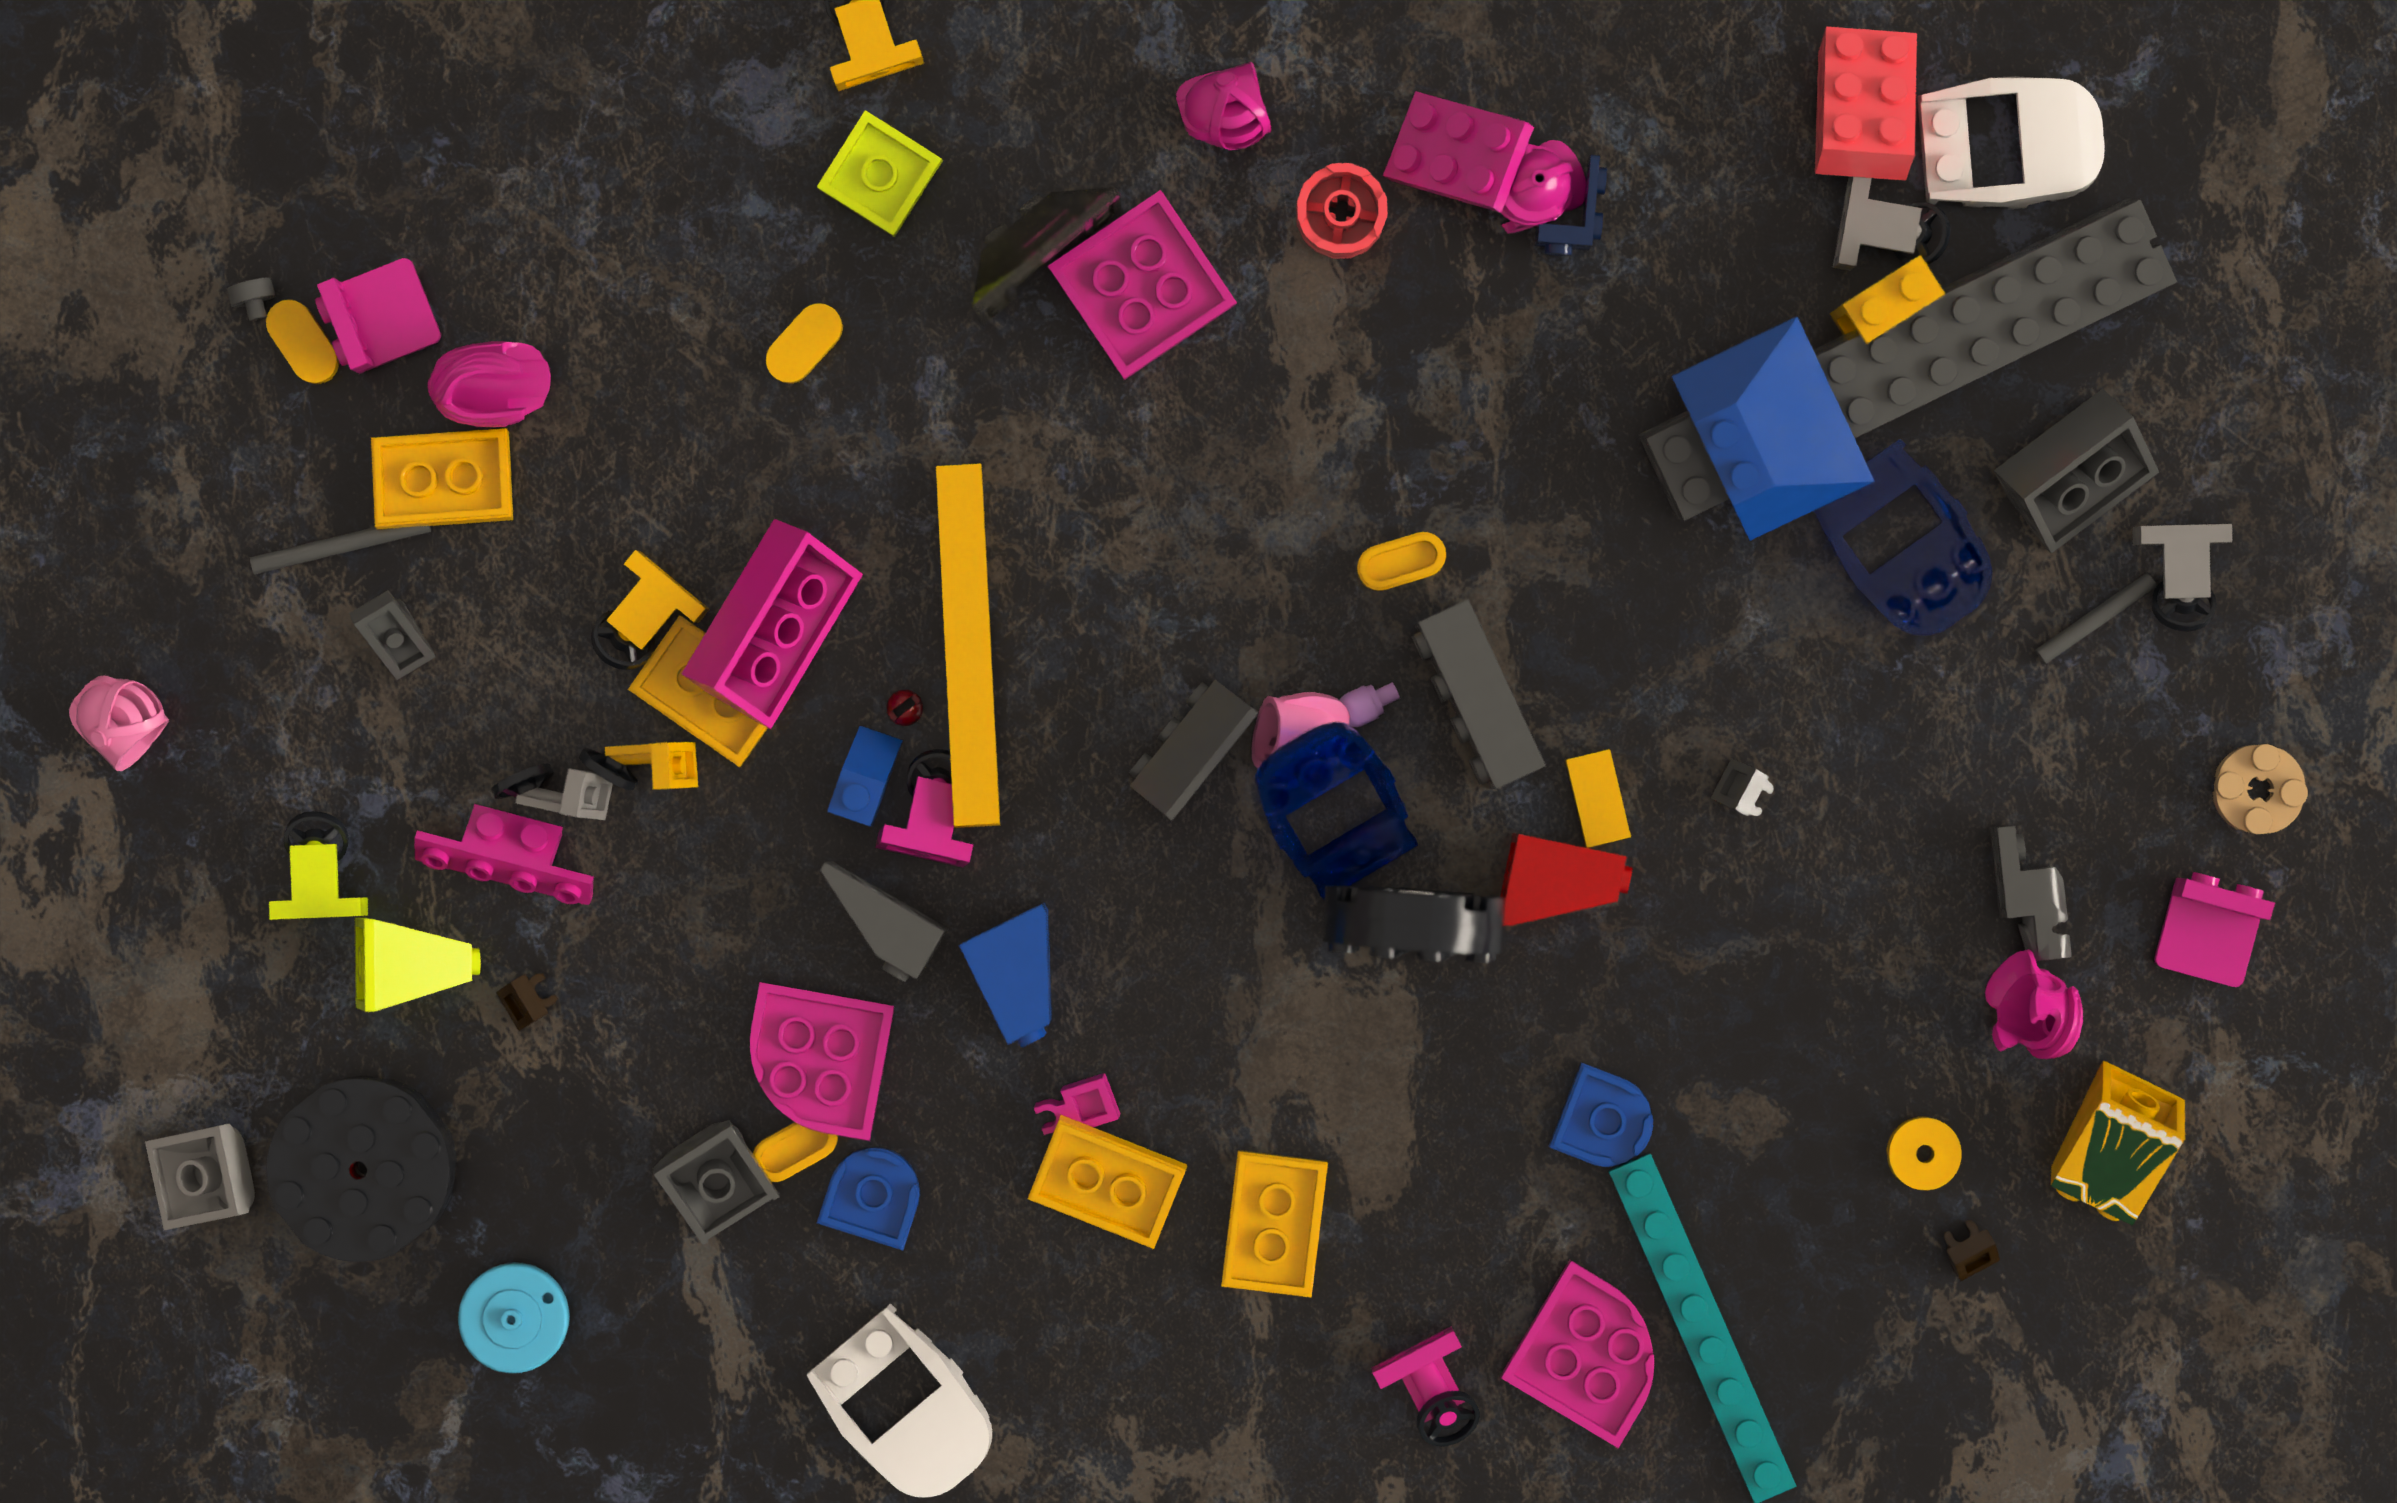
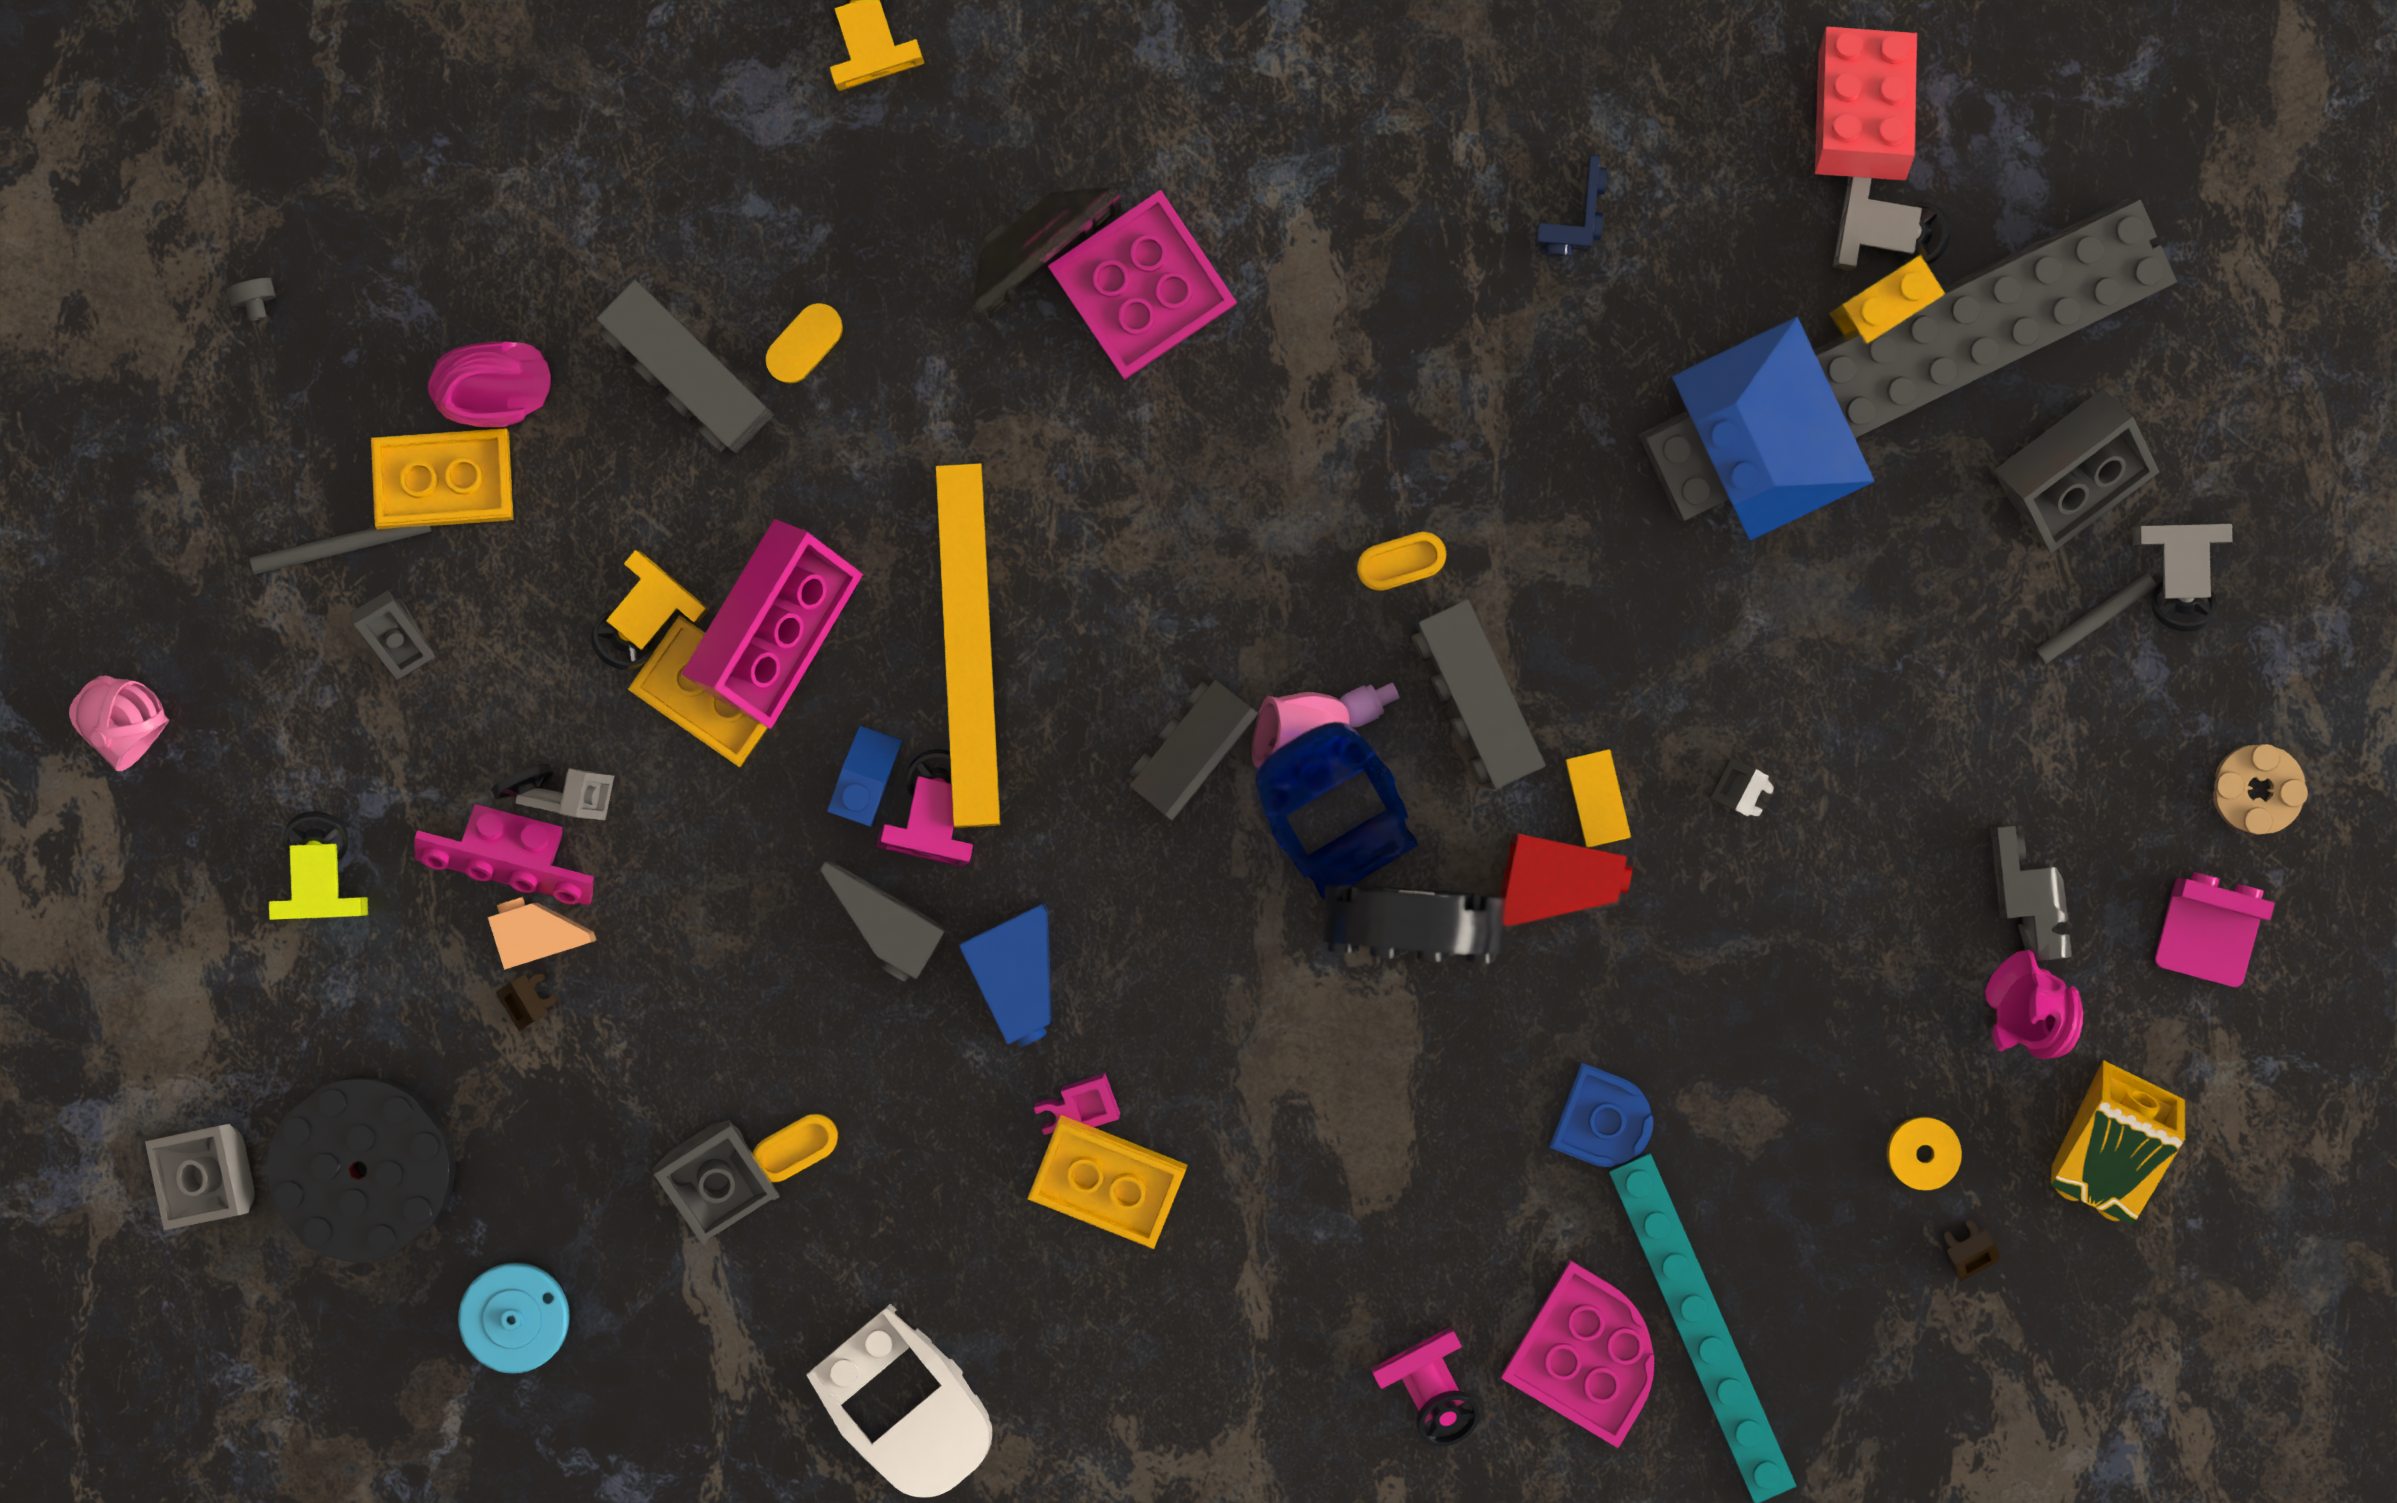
yellow tile [266,300,339,384] -> none
dark pink bracket [315,258,441,374] -> none
neon yellow slope [355,917,481,1012] -> none
yellow piece [579,742,698,791] -> none
dark pink plate [750,982,895,1141] -> none
neon yellow plate [817,110,943,237] -> none
blue tile [817,1147,920,1250] -> none
dark red hinge [886,690,923,726] -> none
dark pink helmet [1176,62,1271,150] -> none
yellow tile [1221,1150,1328,1297] -> none
coral brick [1296,163,1388,259] -> none
dark pink plate [1383,91,1534,213] -> none
dark pink helmet [1501,140,1586,234] -> none
clear blue slope [1814,439,1993,636] -> none
white slope [1917,76,2104,209] -> none
none -> light nougat slope [488,897,597,970]
none -> dark grey brick [597,280,774,453]

